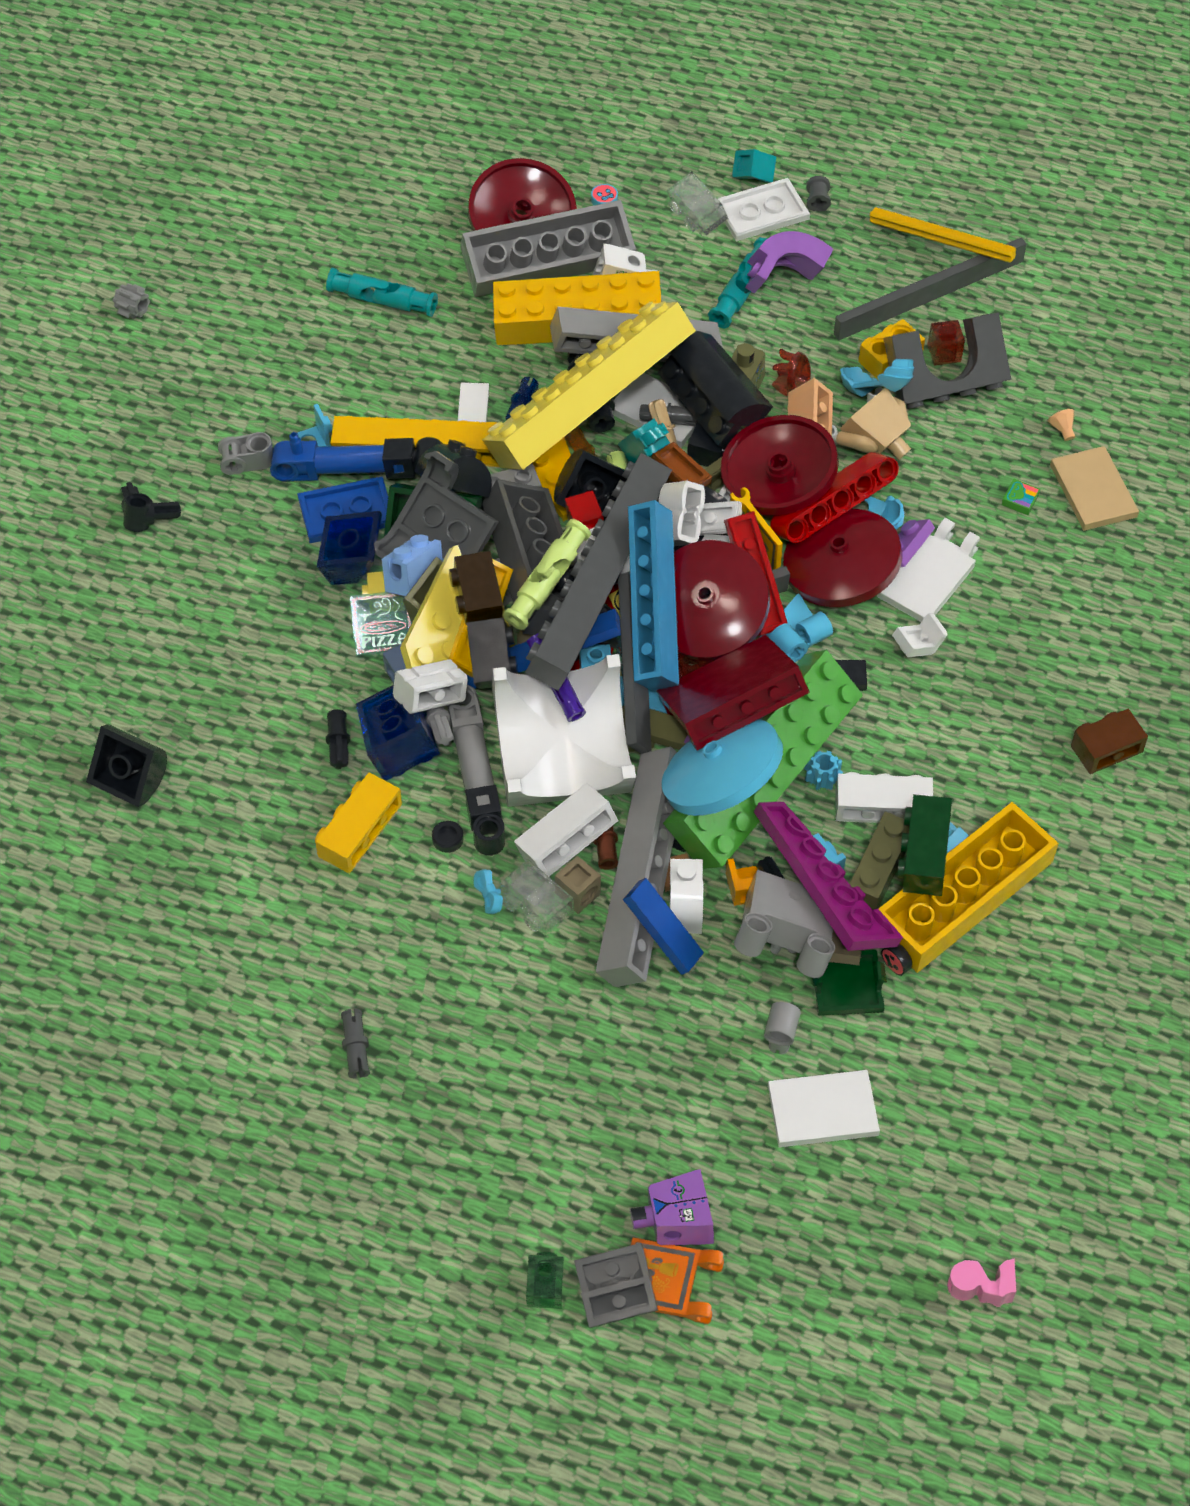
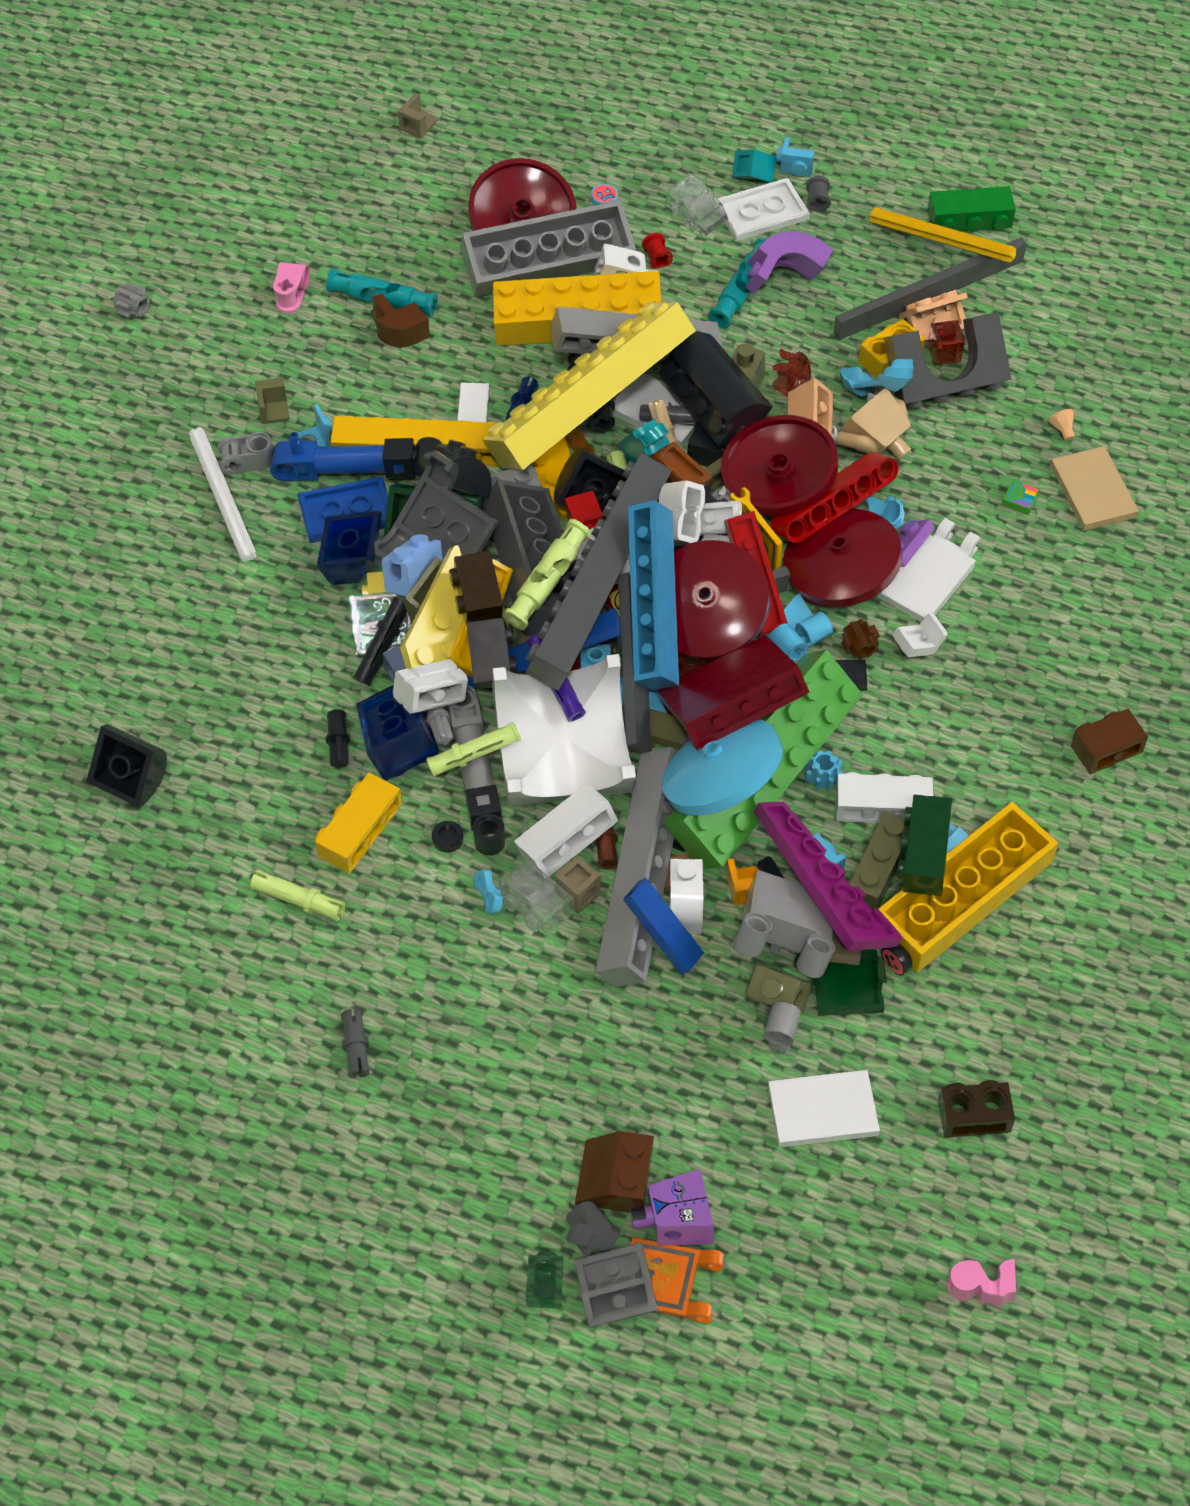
black axle [120,482,181,532] -> none
none -> white axle [189,427,256,562]
none -> yellowish green pin [250,870,346,922]
none -> olive panel [255,377,290,424]
none -> bright pink piece [273,262,310,314]
none -> black pin [353,597,407,686]
none -> reddish brown brick [371,293,430,347]
none -> dark tan panel [398,93,438,139]
none -> yellowish green pin [427,721,521,777]
none -> dark grey piece [566,1201,621,1257]
none -> reddish brown slope [575,1131,654,1213]
none -> red bush [642,232,673,269]
none -> olive torso [745,961,813,1014]
none -> medium azure bracket [776,137,815,177]
none -> reddish brown gear [841,619,880,660]
none -> light nougat bracket [899,290,968,340]
none -> green brick [927,186,1016,232]
none -> dark brown brick [938,1080,1015,1138]

